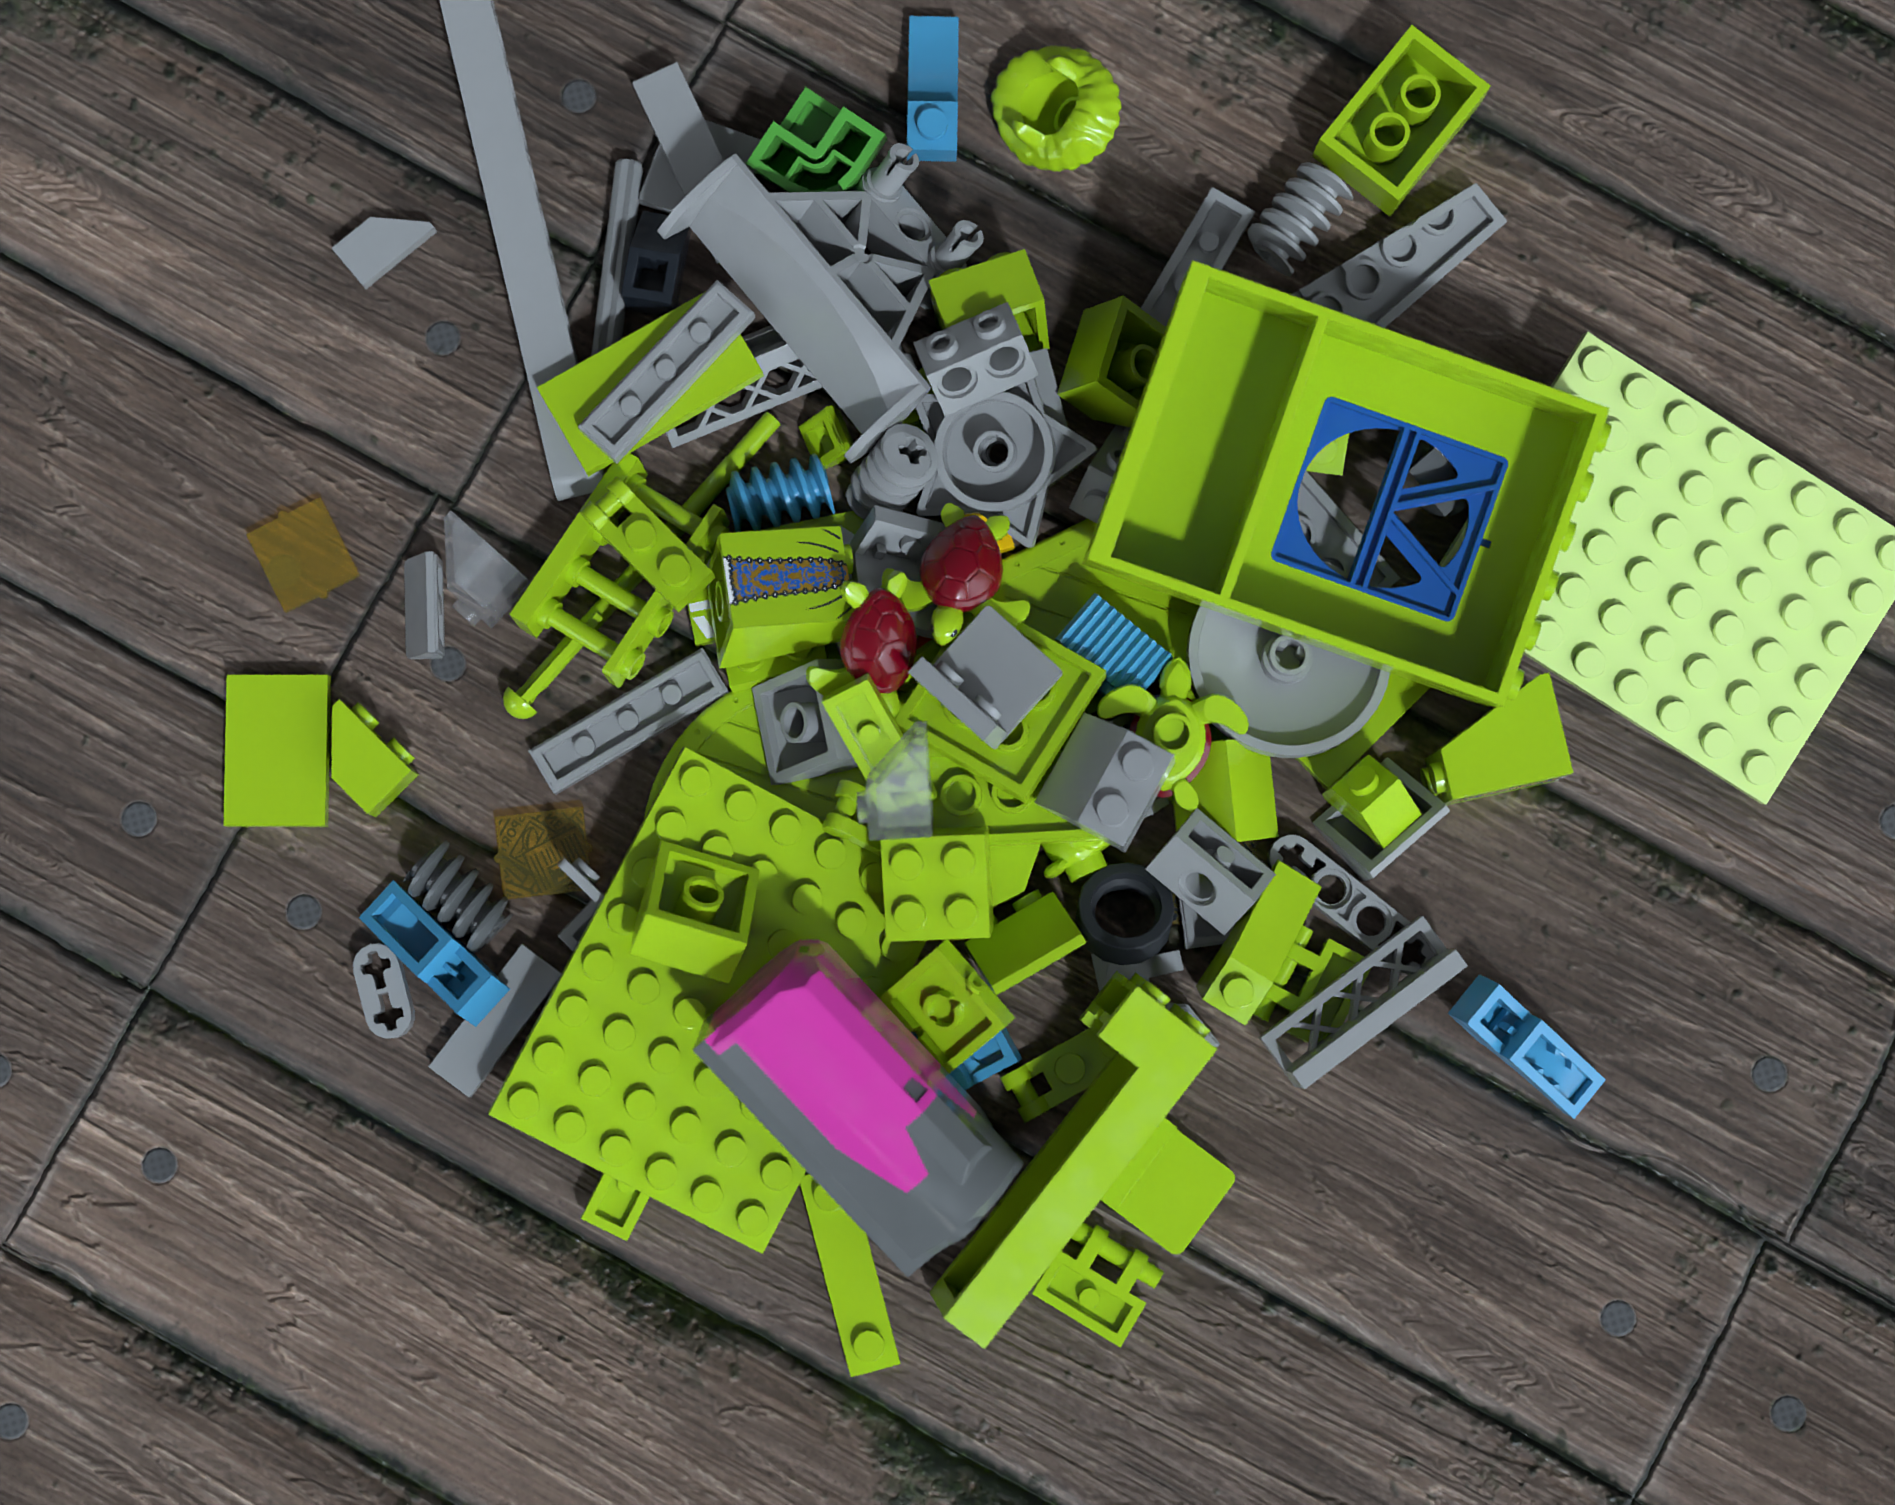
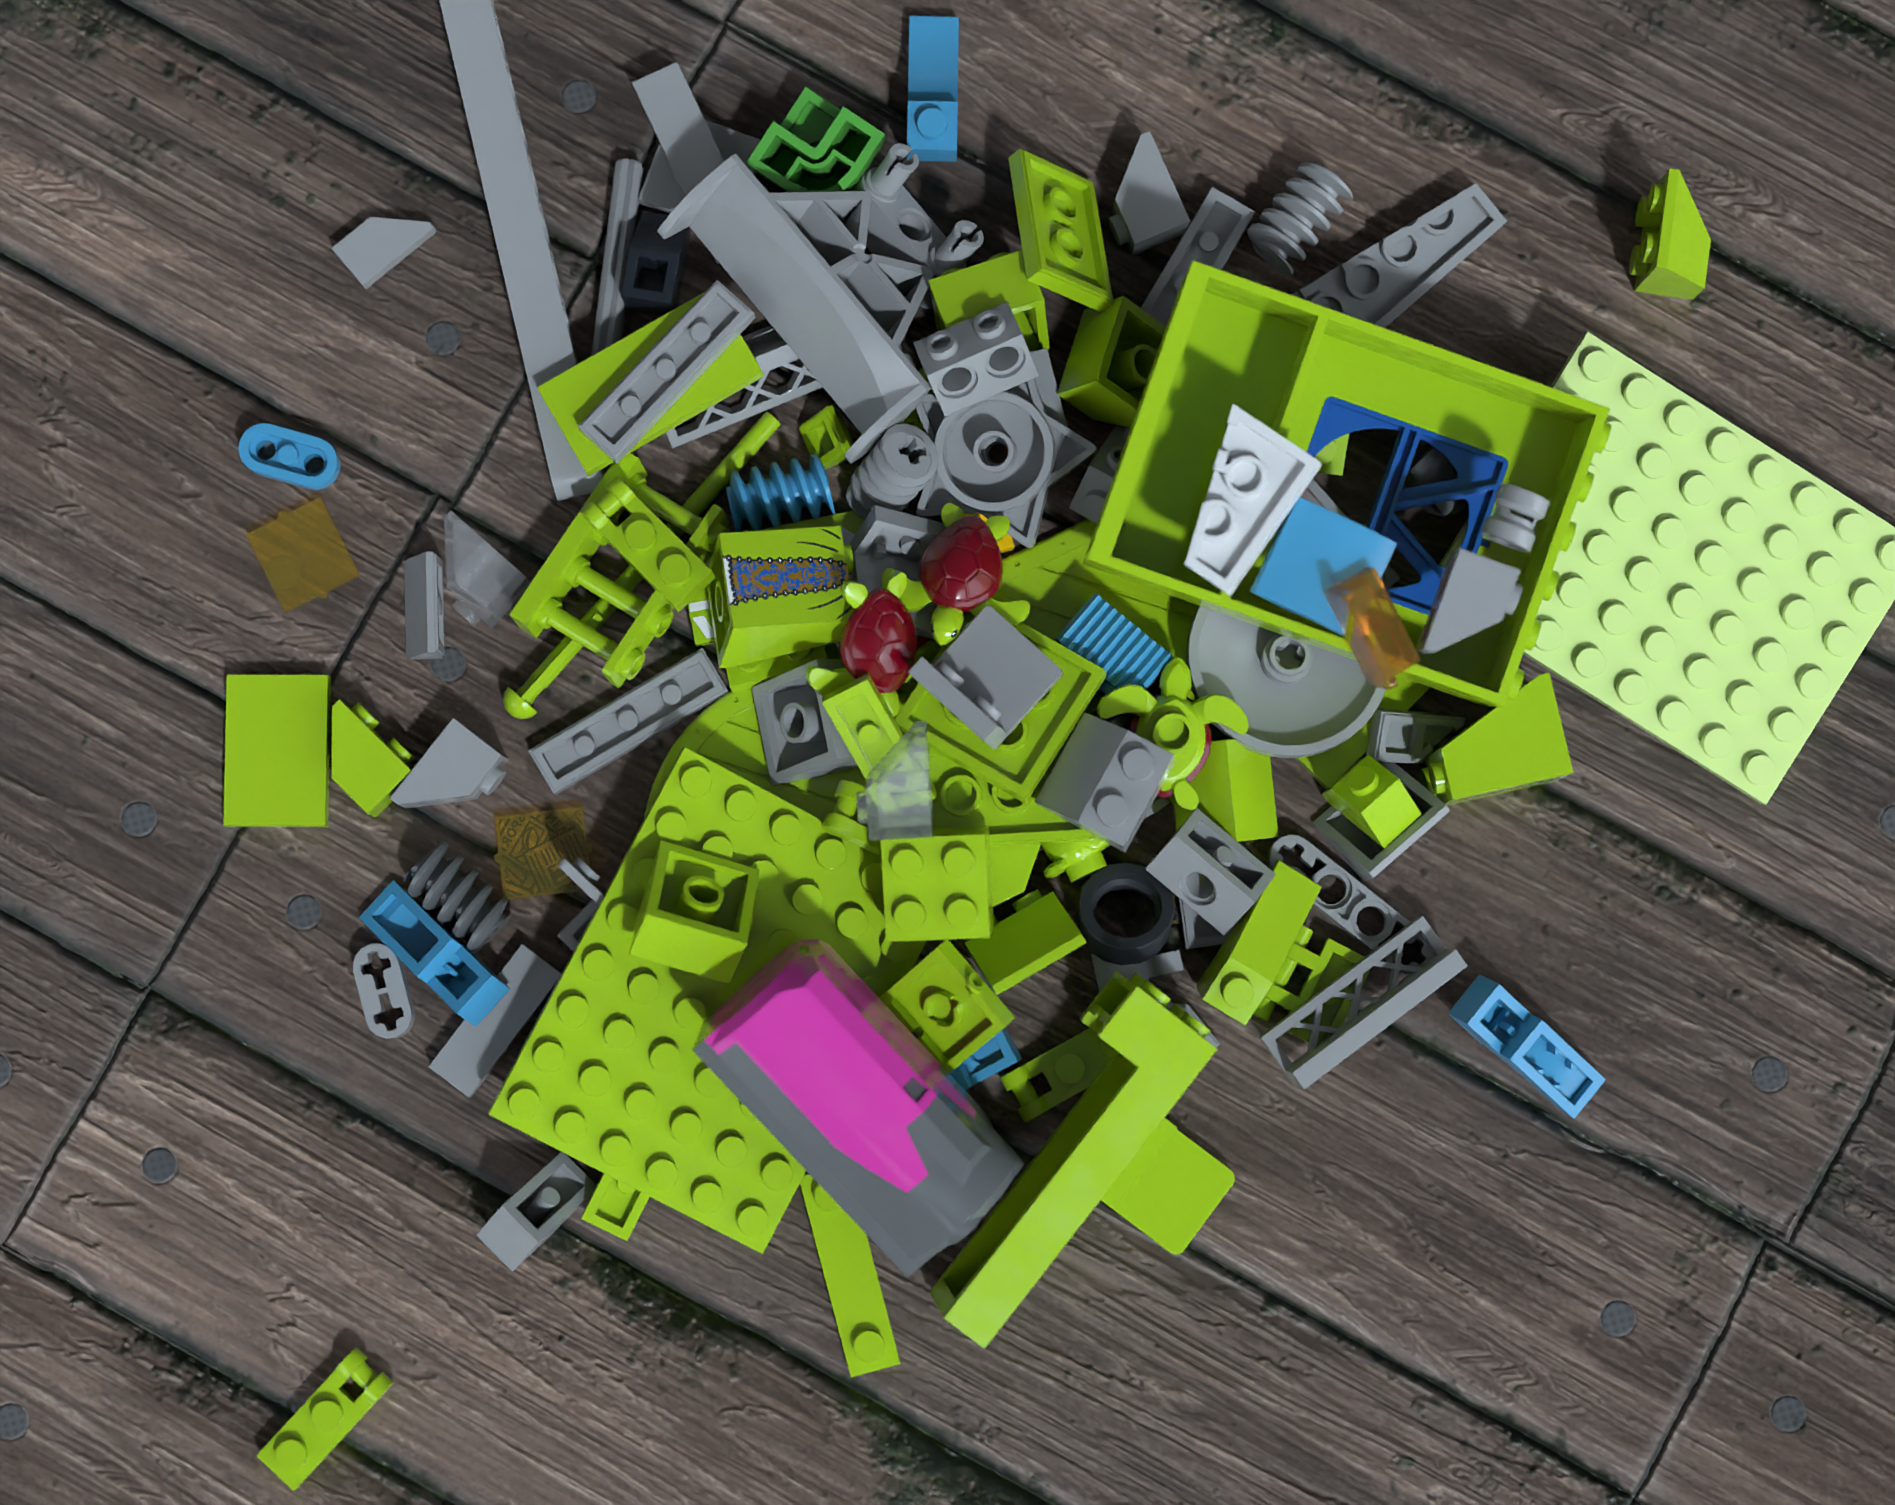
lime piece [991,45,1122,172] -> none
lime plate [1031,1222,1164,1348] -> none
lime brick [1312,25,1491,216] -> none
none -> dark azure plate [238,423,341,490]
none -> lime plate [256,1347,394,1491]
none -> light grey slope [390,718,508,808]
none -> light grey slope [477,1152,596,1272]
none -> lime tile [1008,149,1113,312]
none -> light grey slope [1108,131,1190,256]
none -> white wing [1185,404,1322,596]
none -> dark azure slope [1249,497,1397,639]
none -> clear orange panel [1323,566,1421,690]
none -> light grey tile [1366,708,1465,764]
none -> light grey slope [1416,548,1523,654]
none -> light grey wheel [1480,483,1550,553]
none -> lime slope [1629,168,1711,300]

